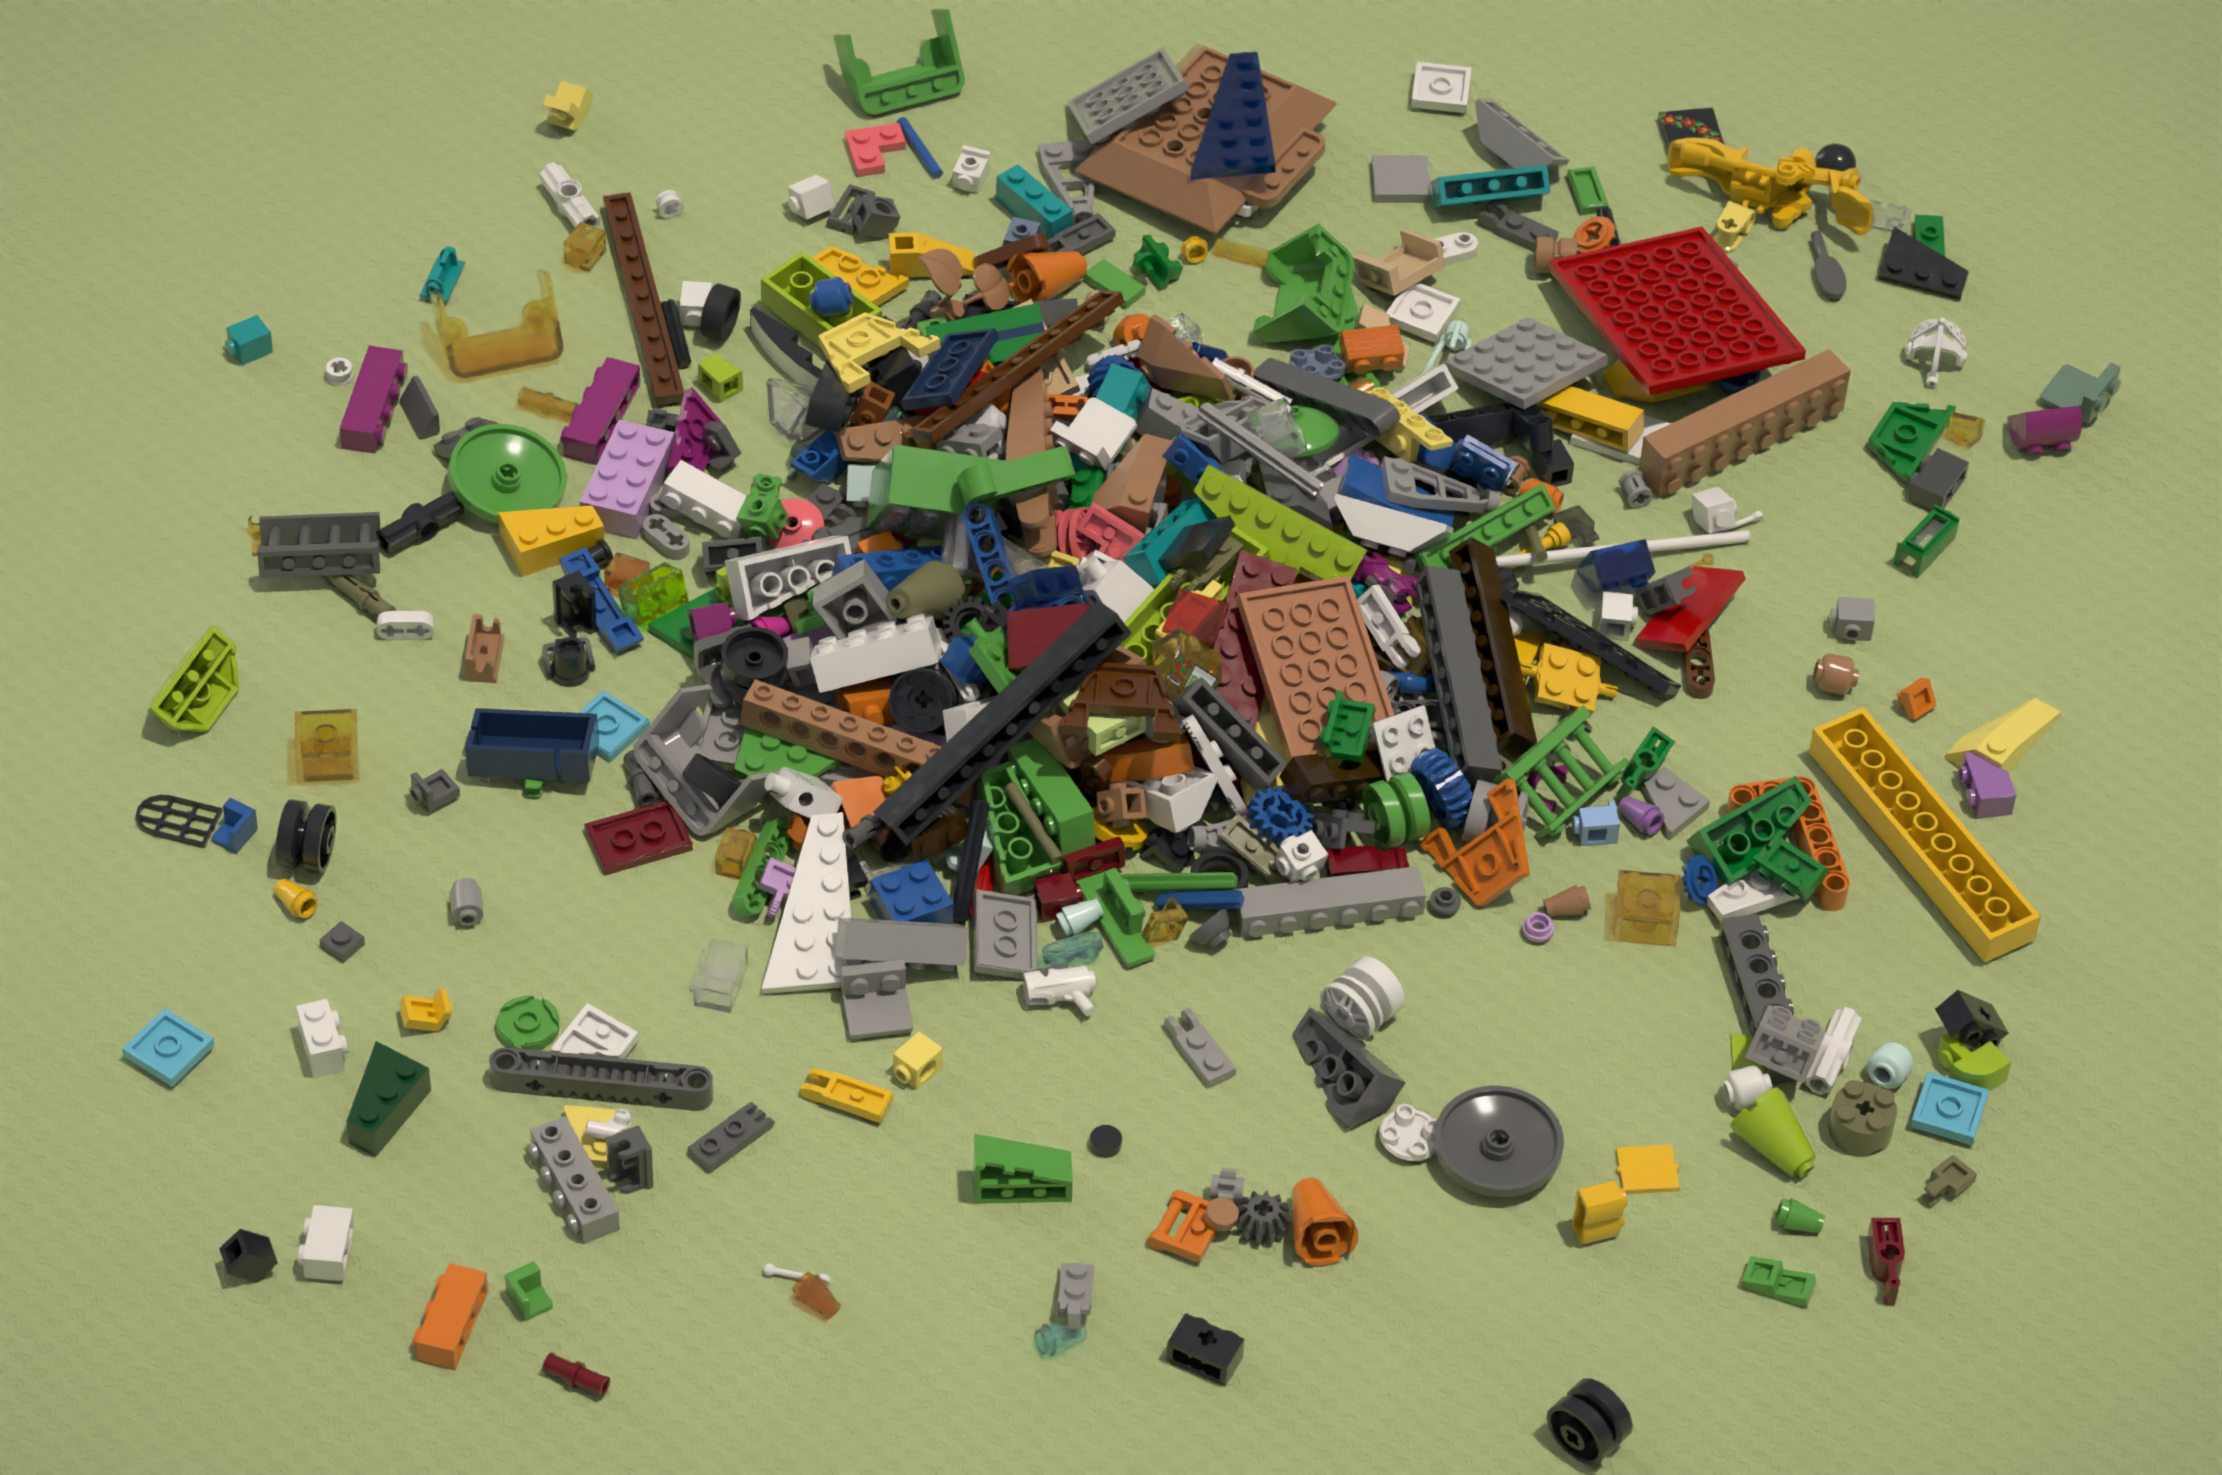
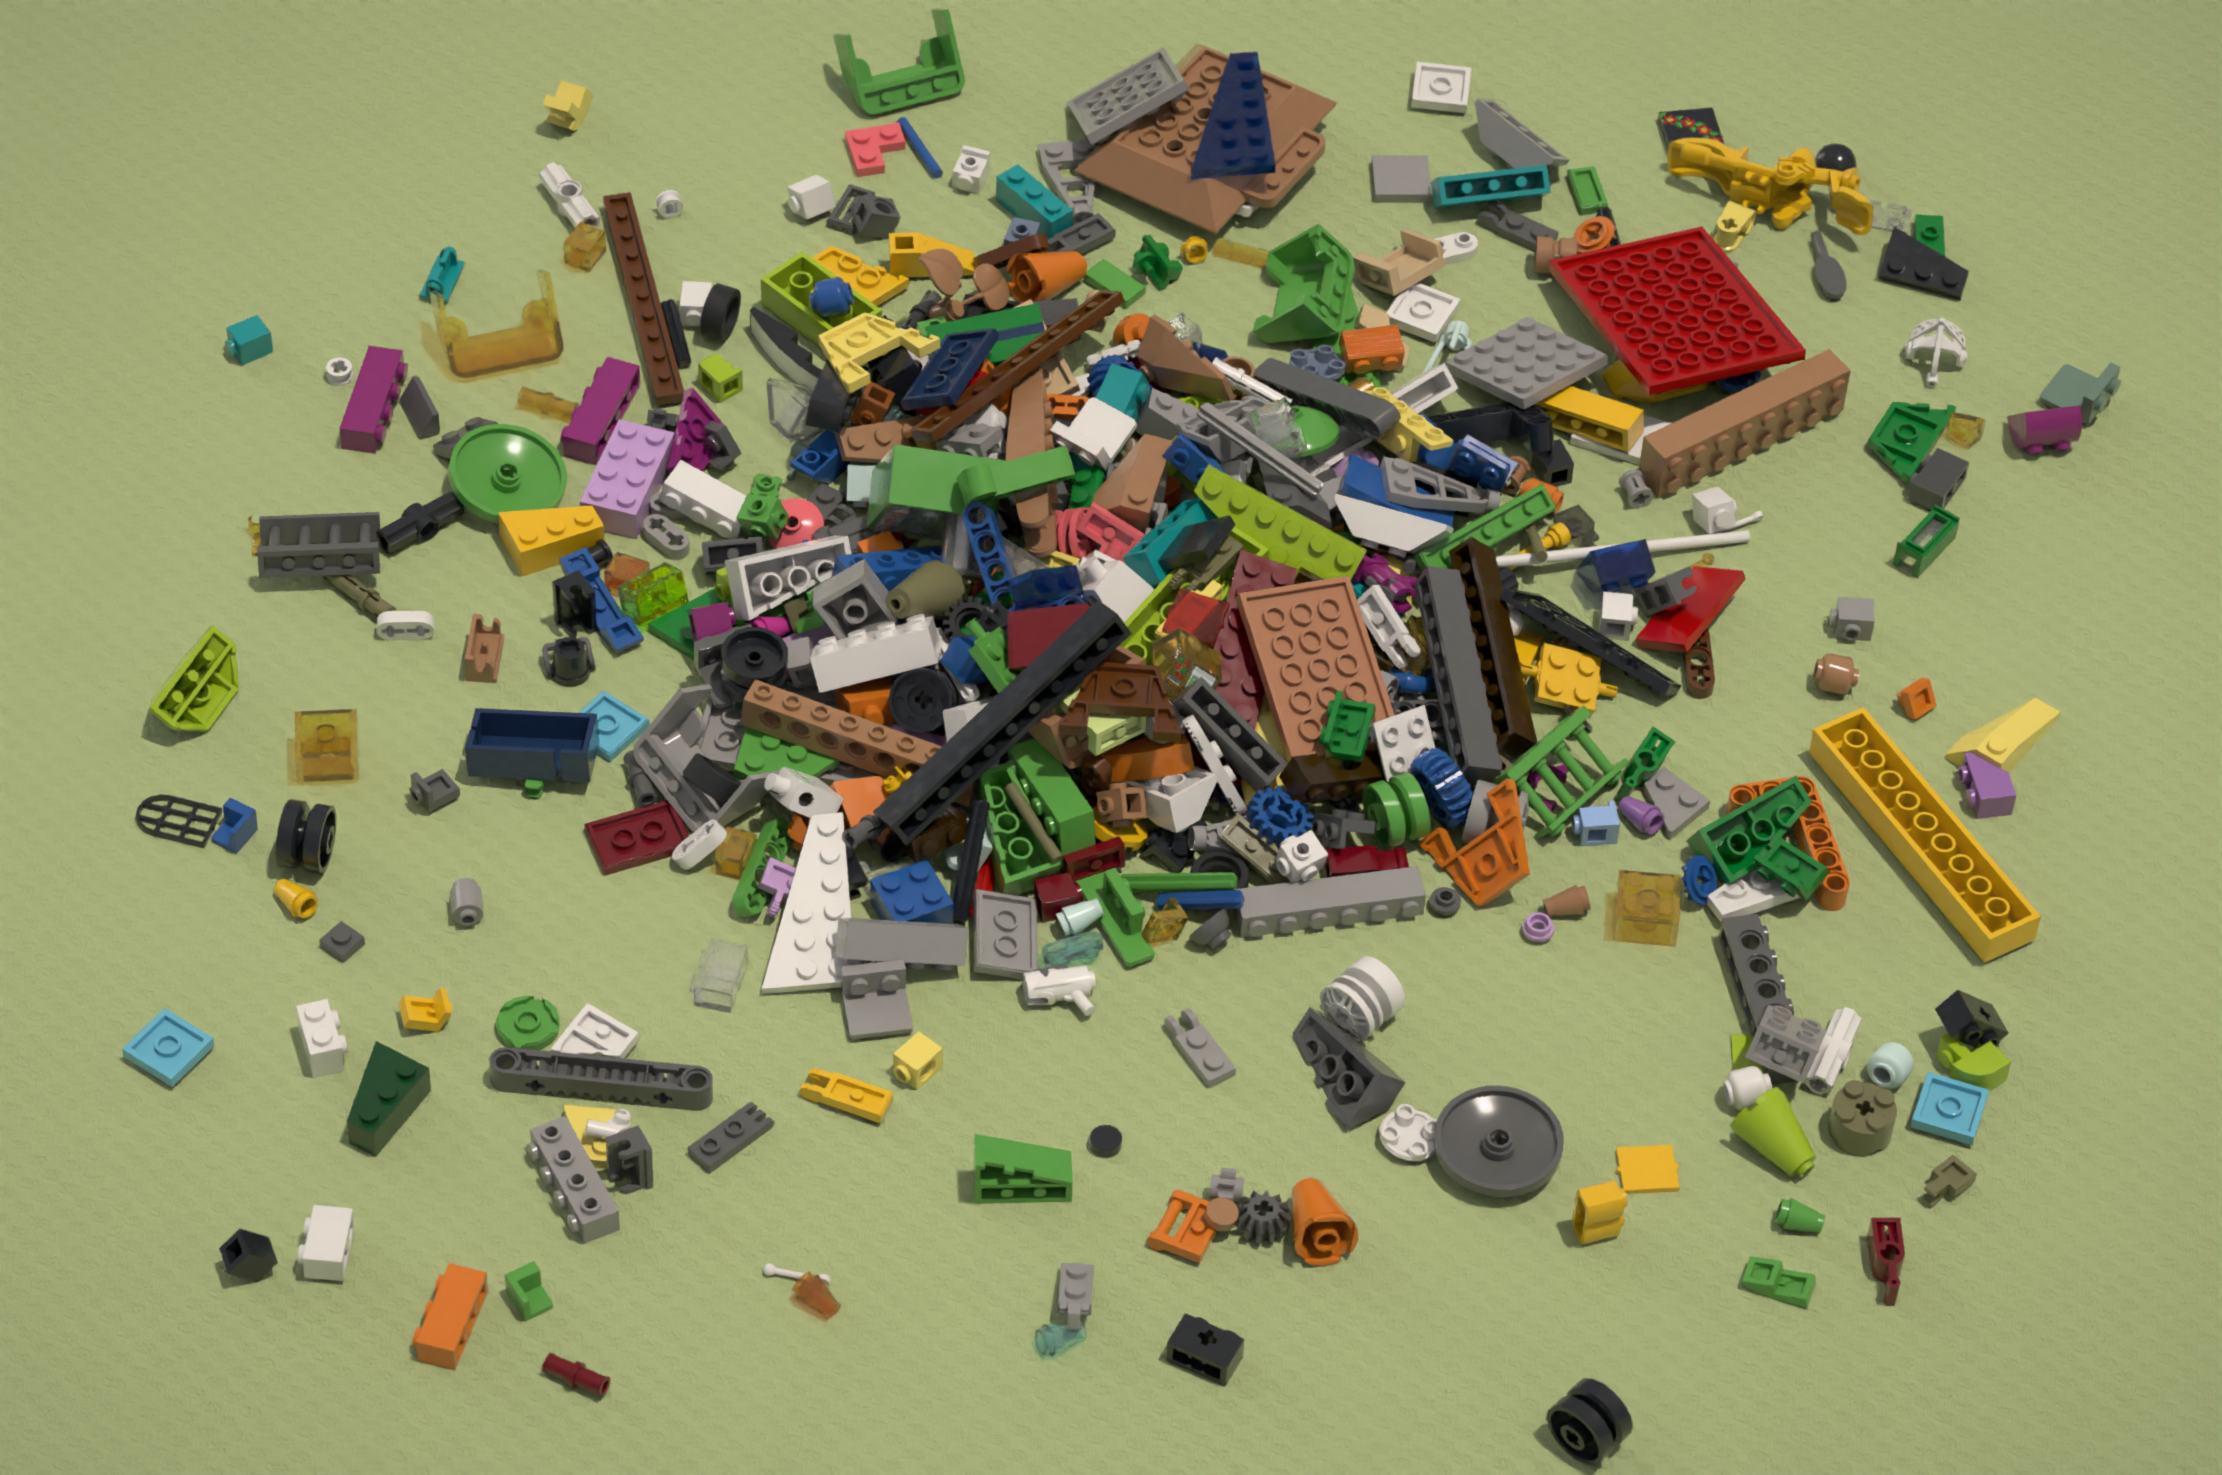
none -> white beam [672,820,727,870]

